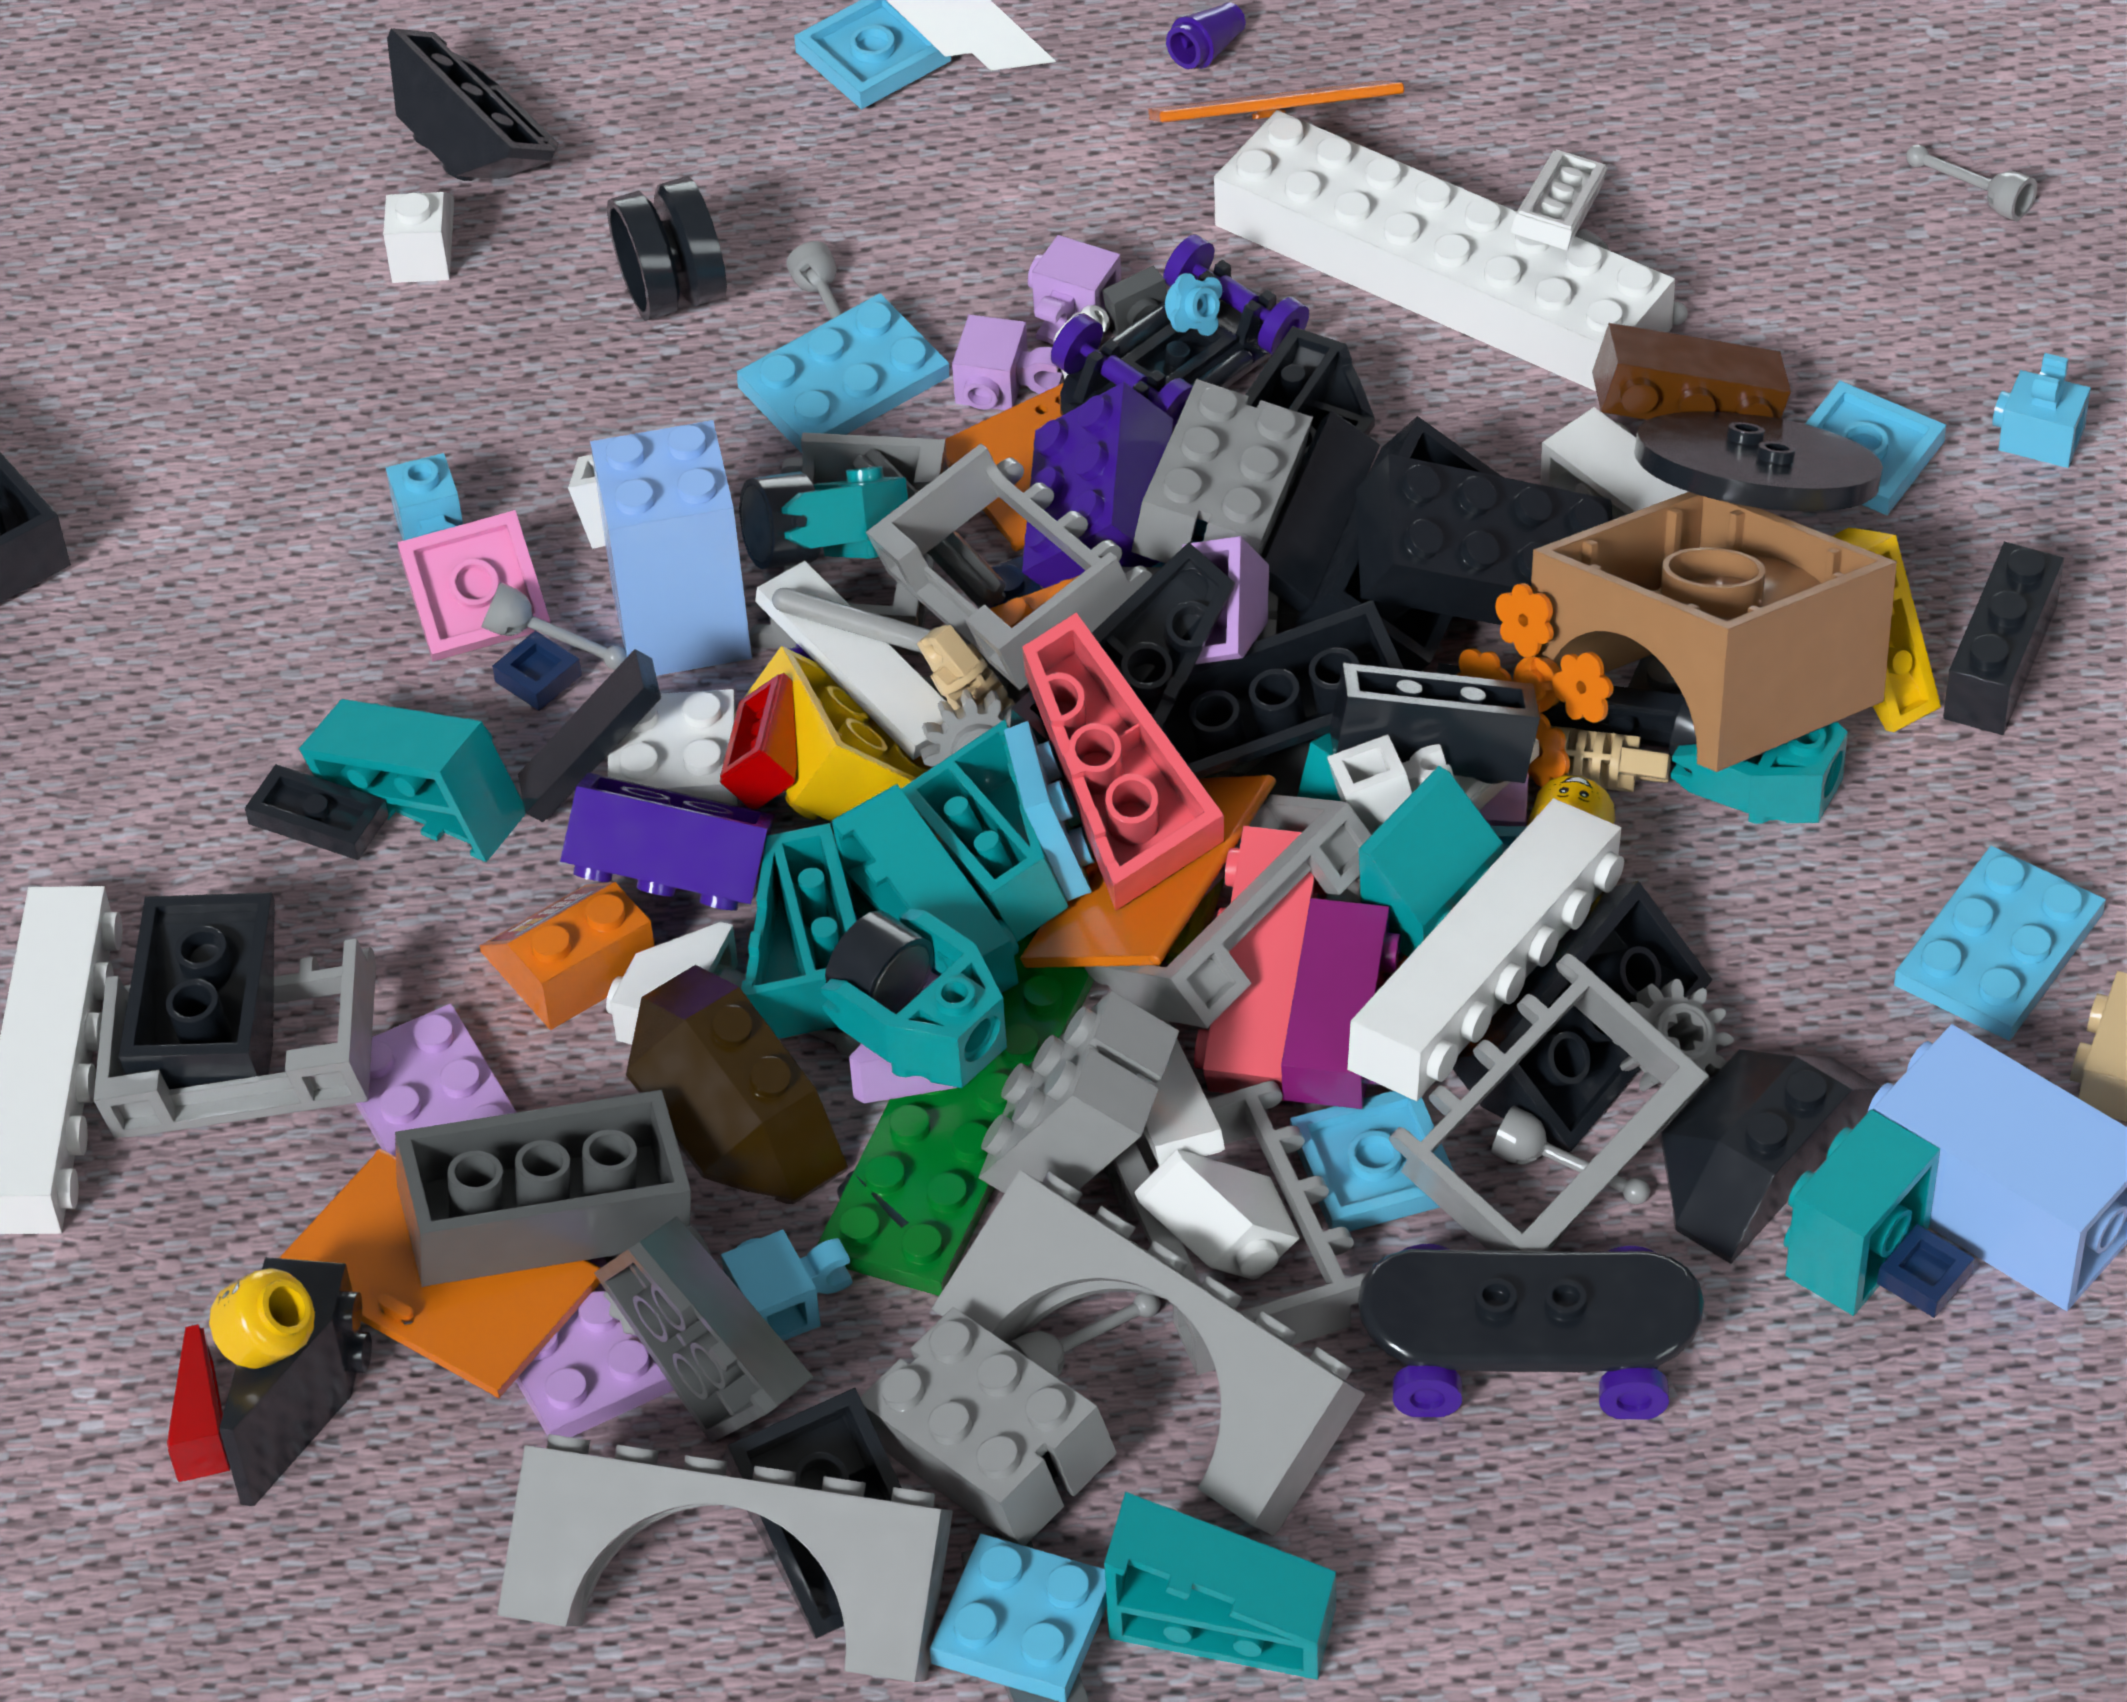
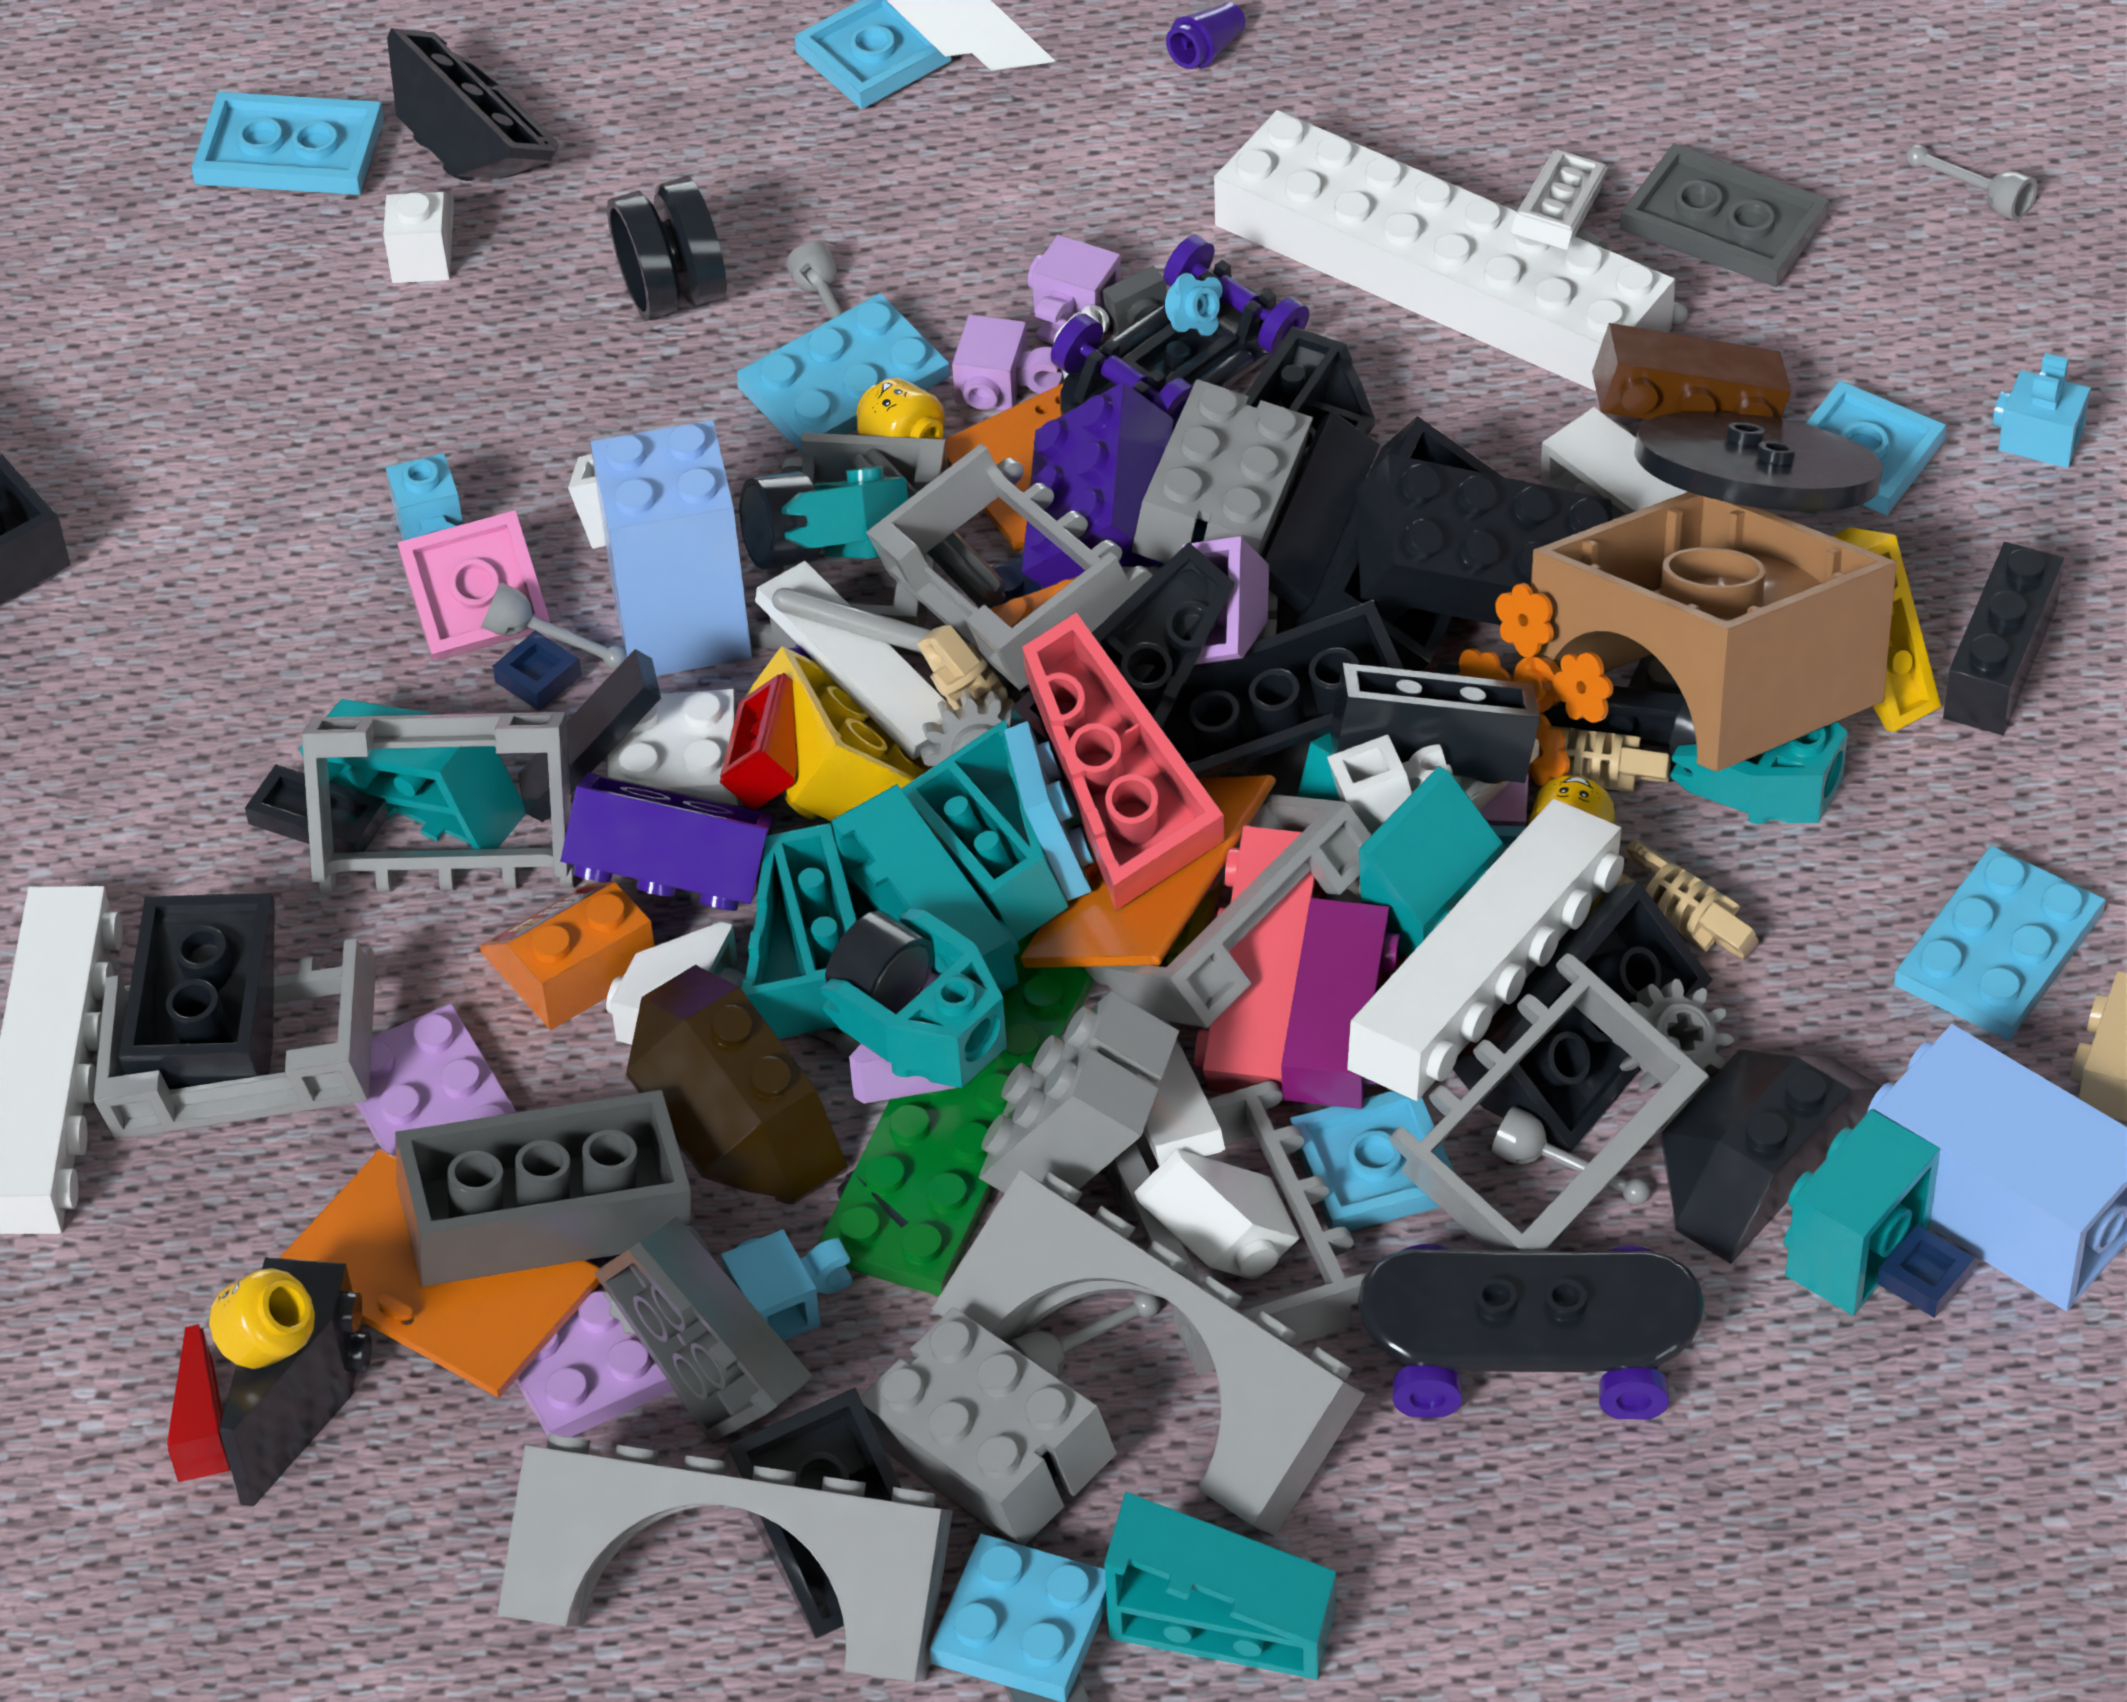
orange container [1148,80,1404,123] -> none
none -> medium azure plate [191,92,384,195]
none -> light grey hinge [302,712,575,893]
none -> yellow head [856,377,945,439]
none -> tan hinge [1616,837,1759,961]
none -> dark grey plate [1620,143,1829,287]

